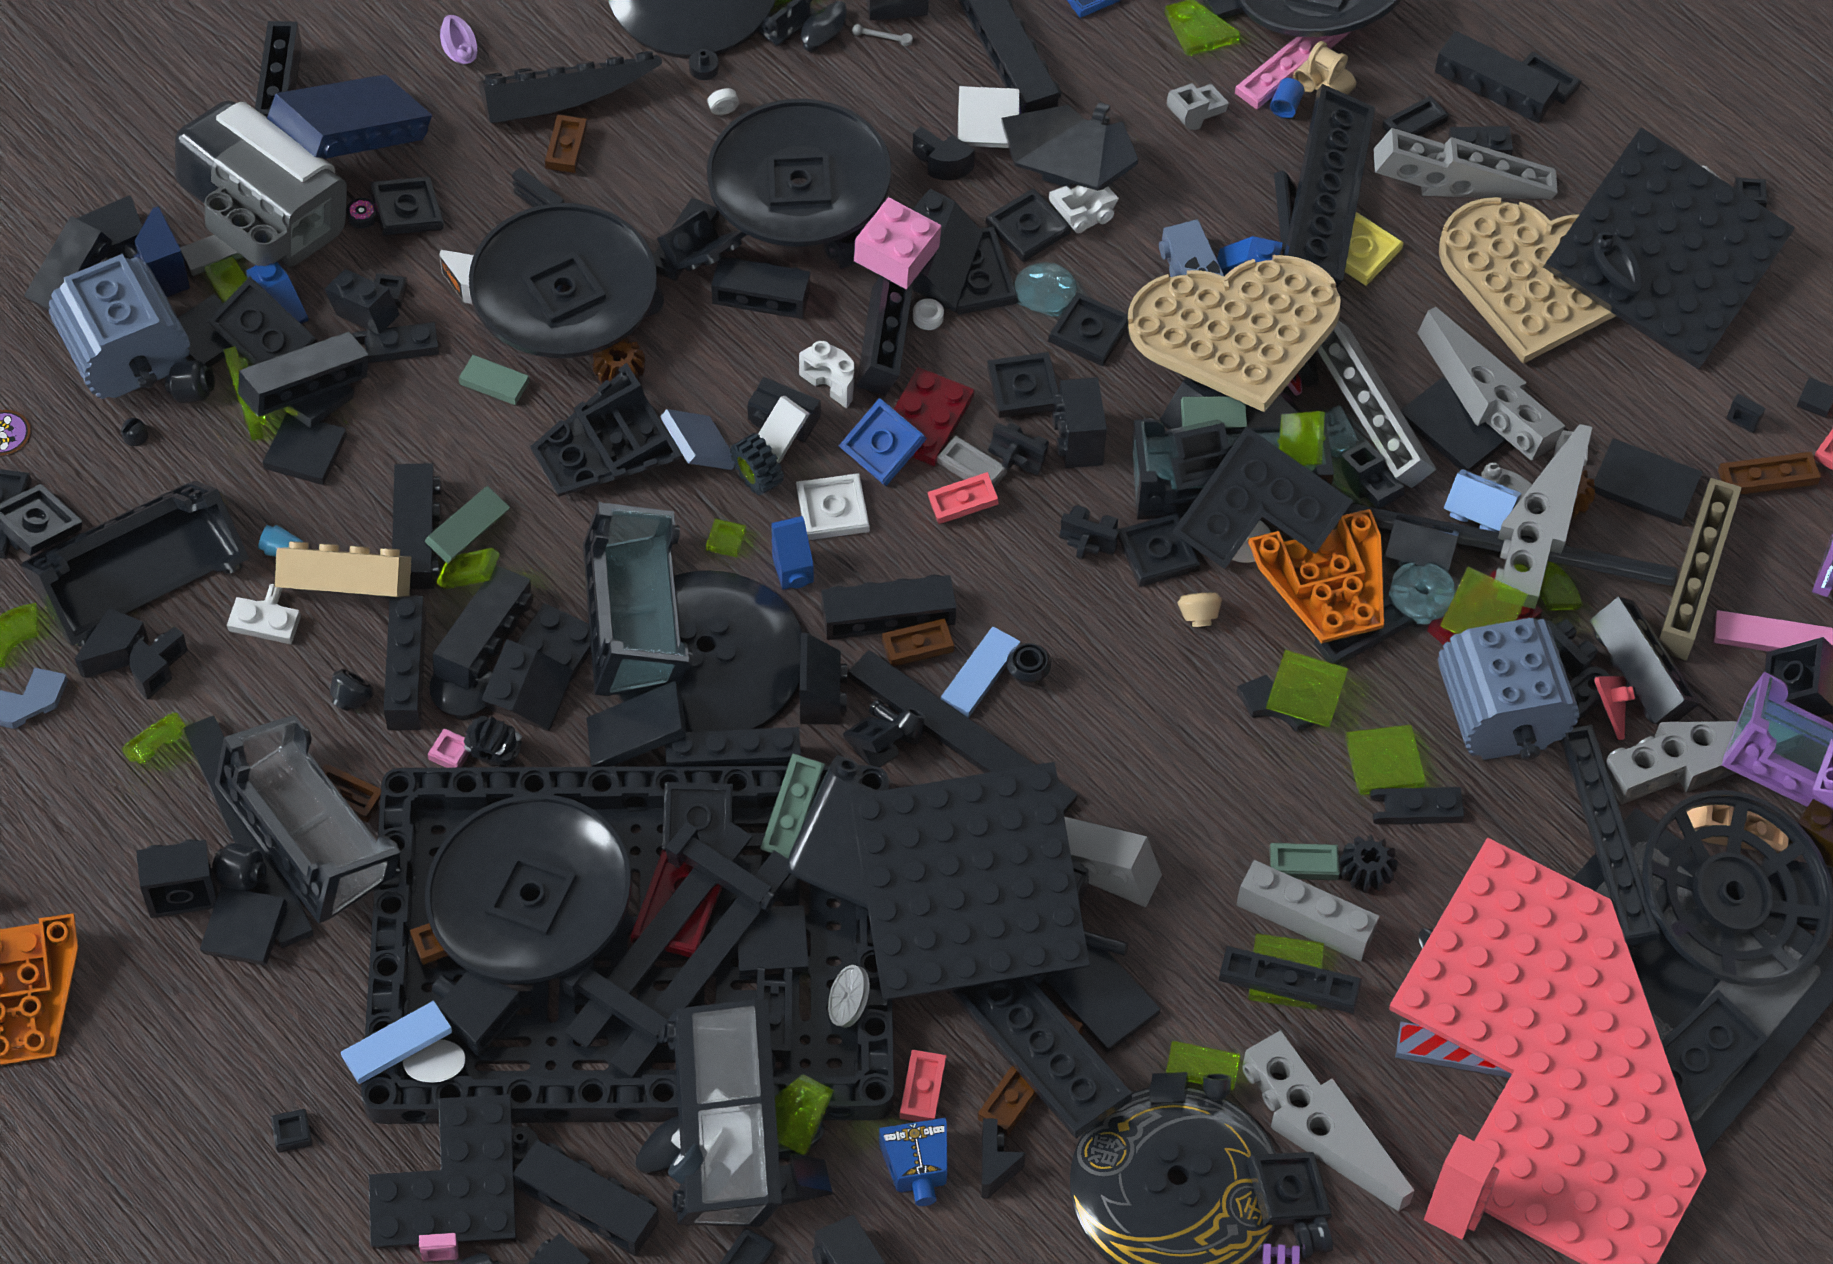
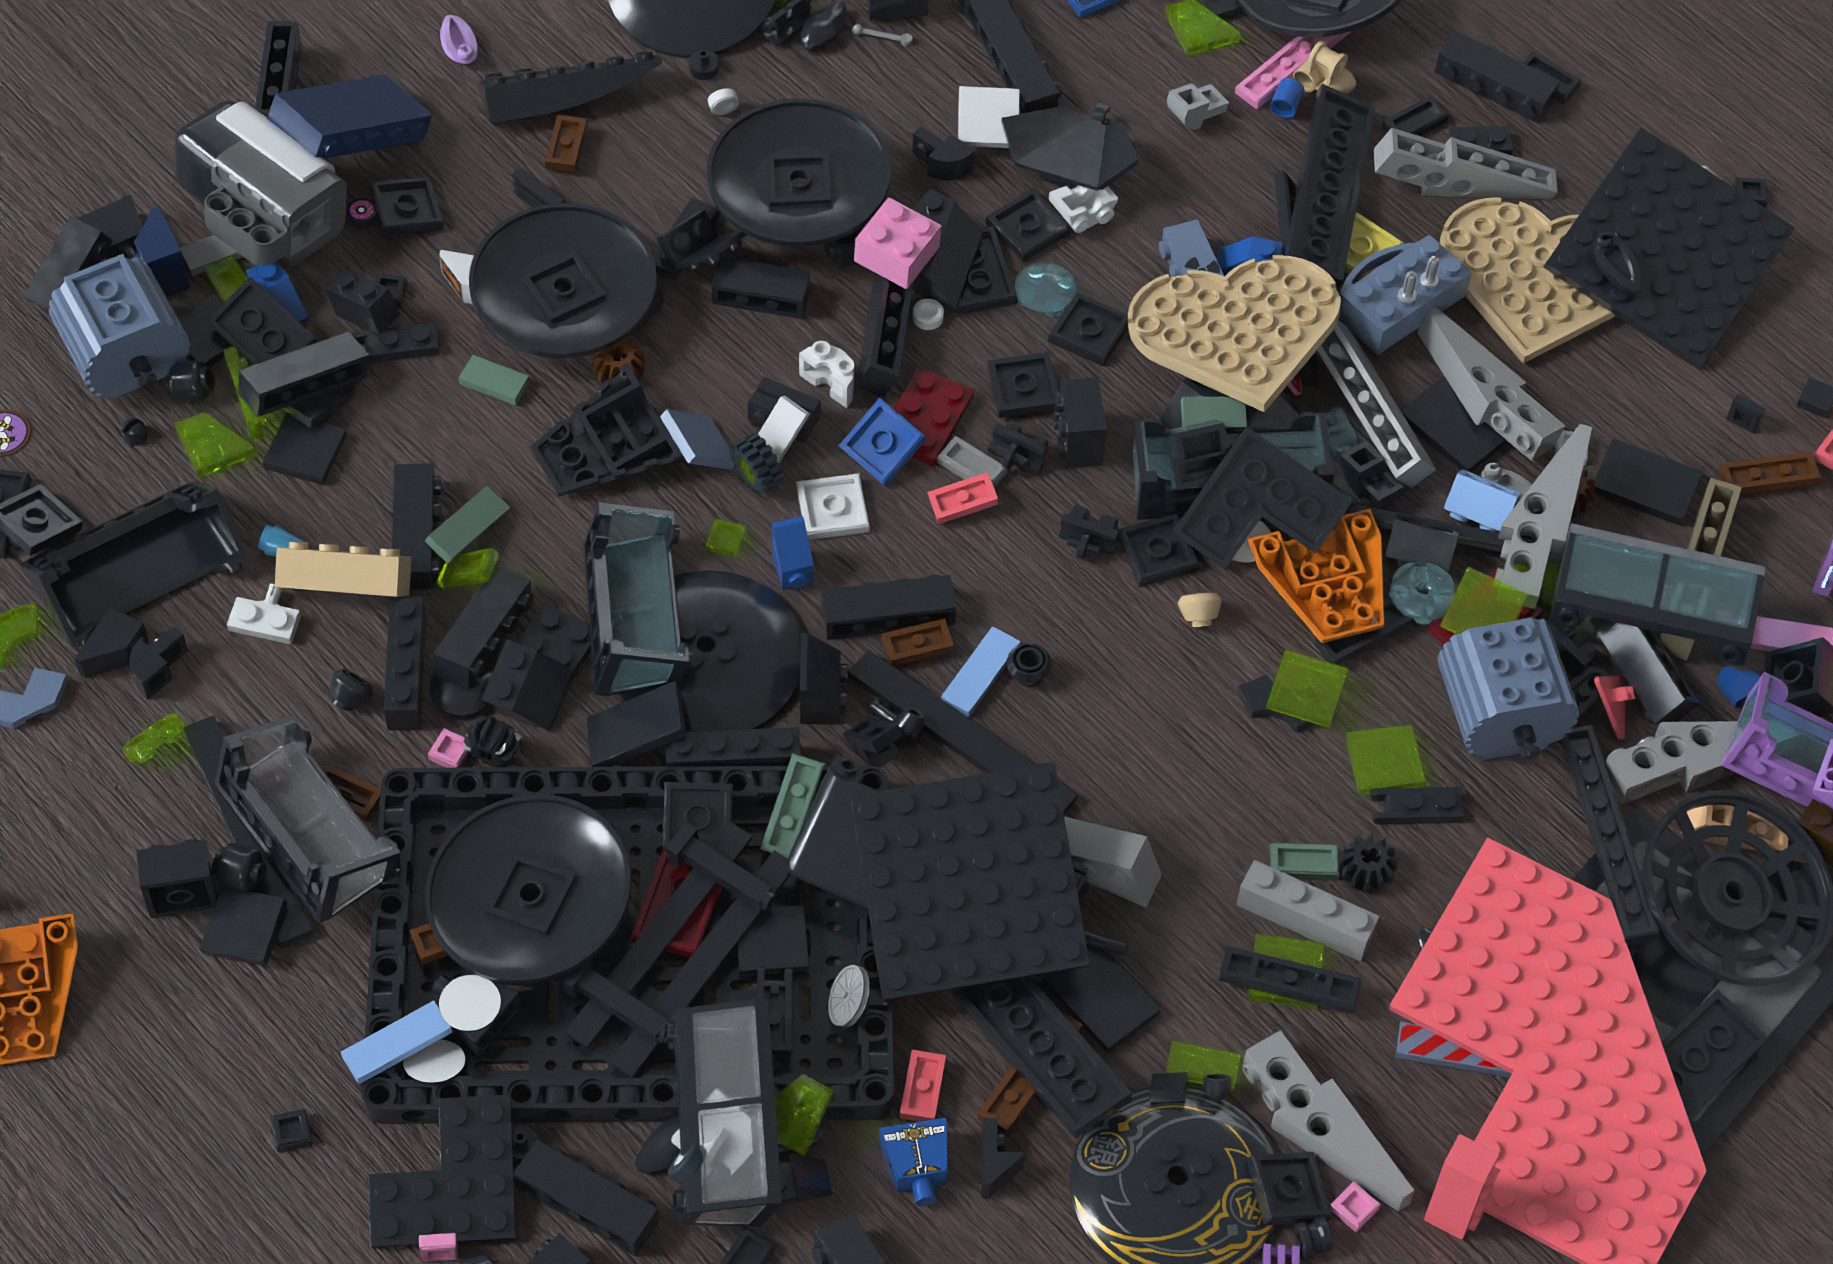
clear neon green piece [1277,411,1325,466] -> none
none -> clear neon green wing [174,412,256,478]
none -> white sticker [439,975,501,1031]
none -> bright pink tile [1330,1181,1381,1232]
none -> sand blue piece [1339,235,1472,355]
none -> windscreen [1549,523,1765,666]
none -> blue tile [1716,667,1760,707]

